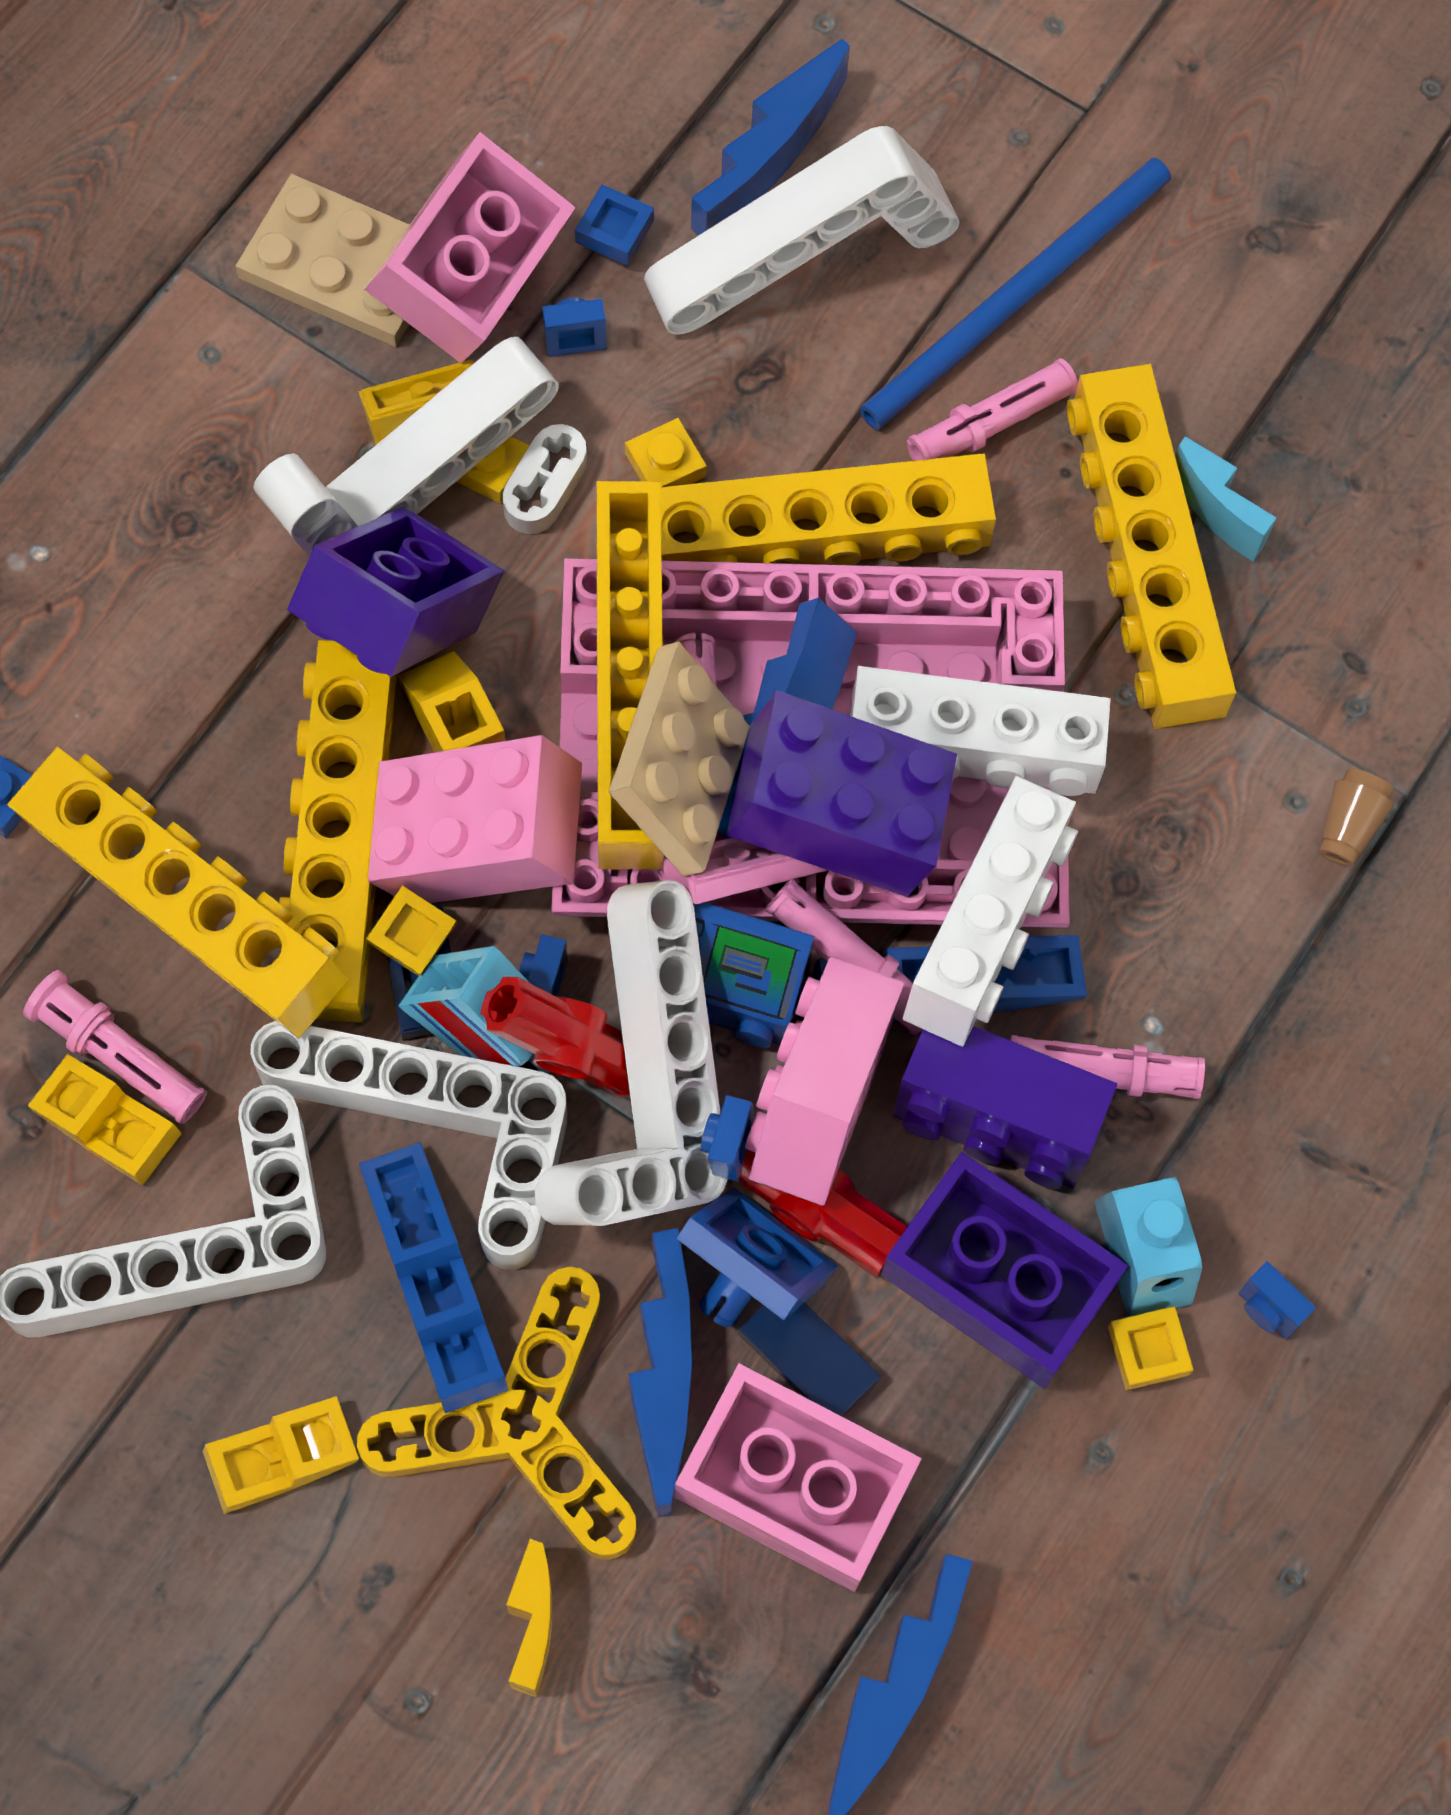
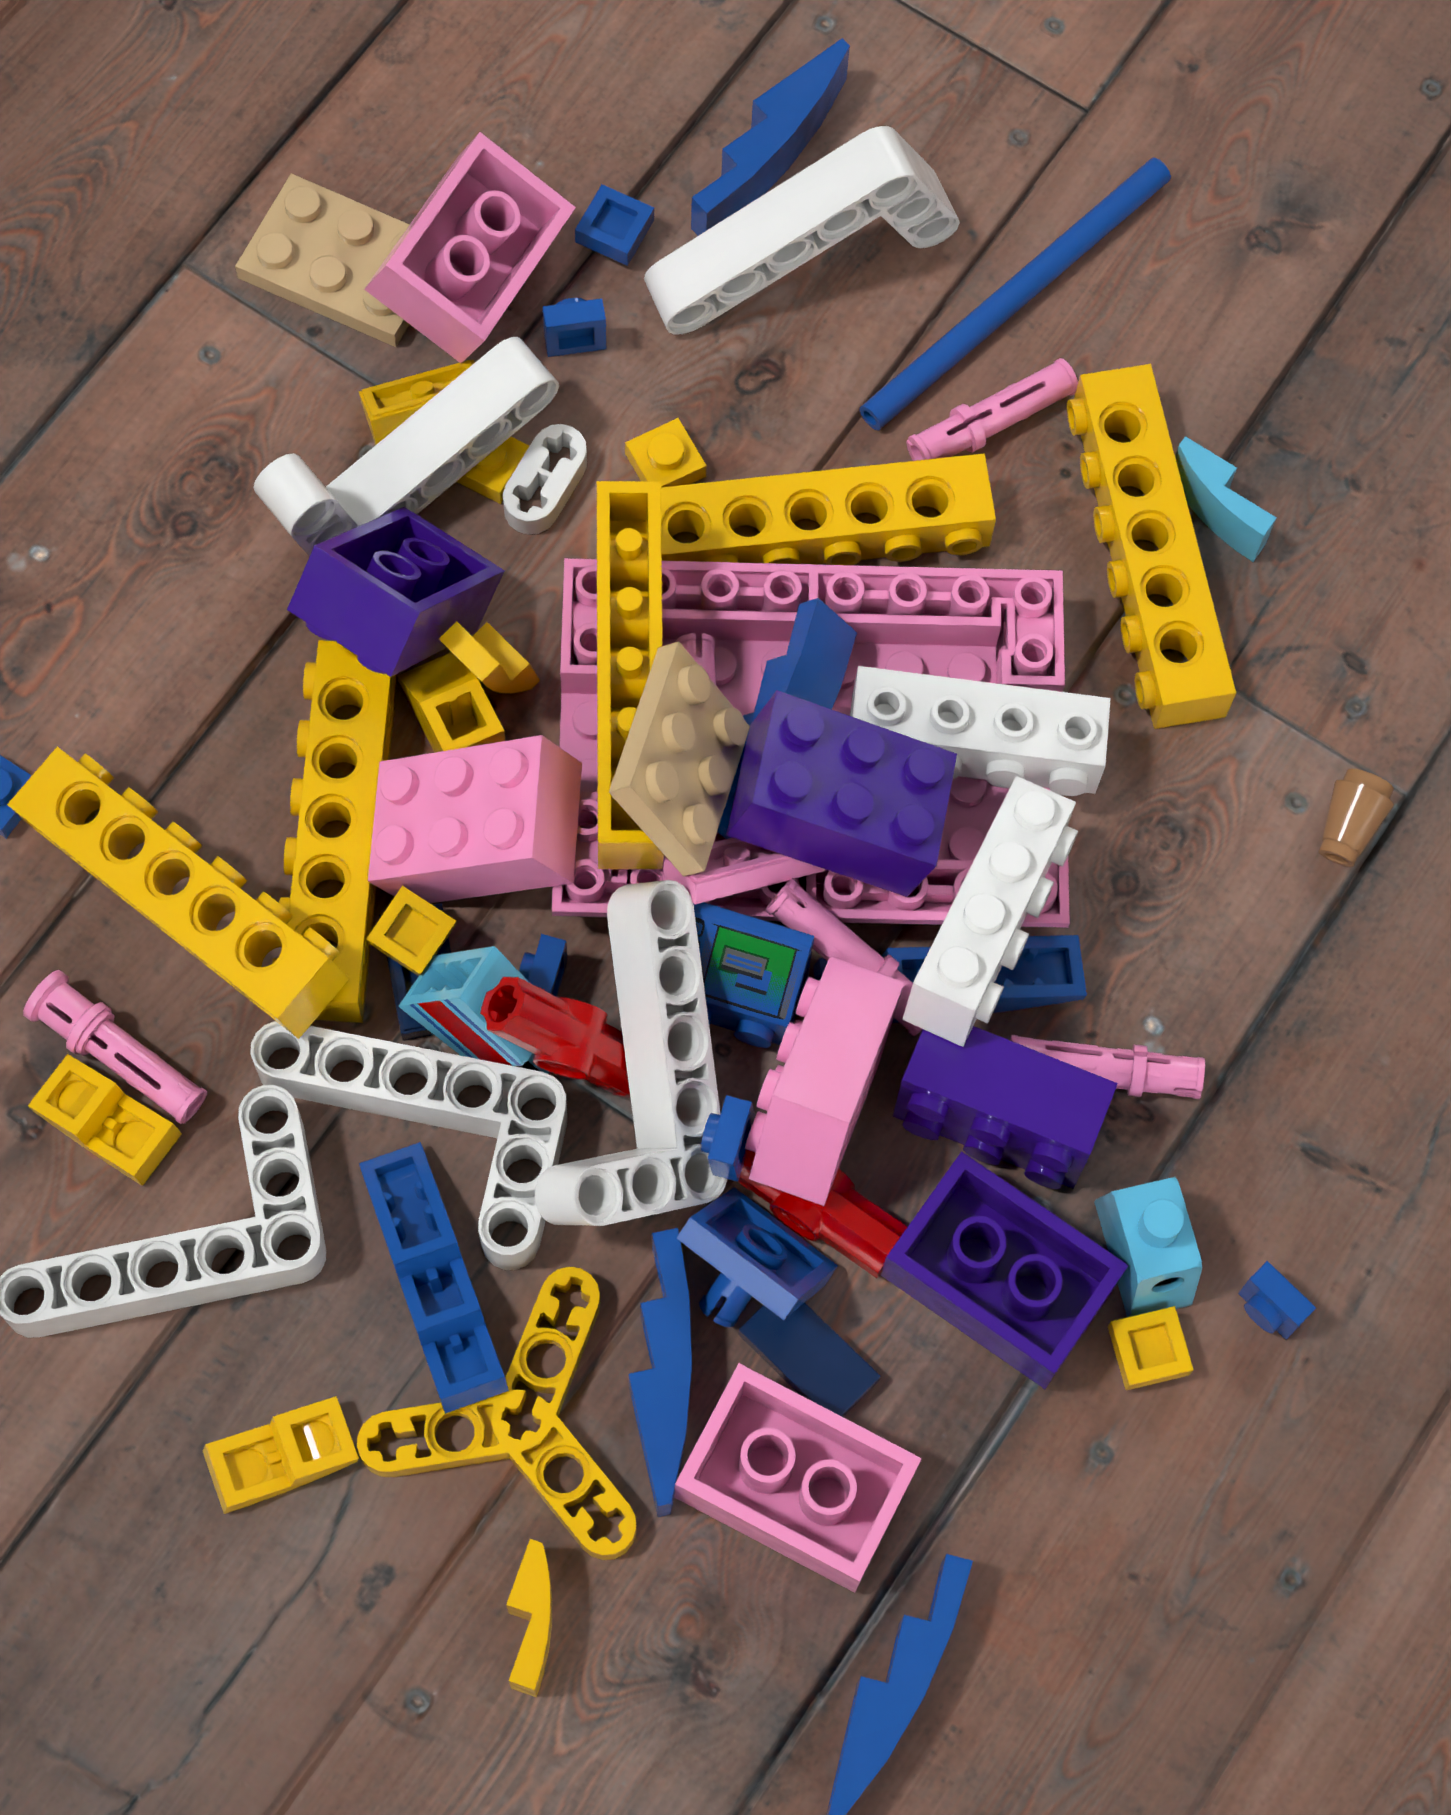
none -> yellow slope [439,621,540,694]

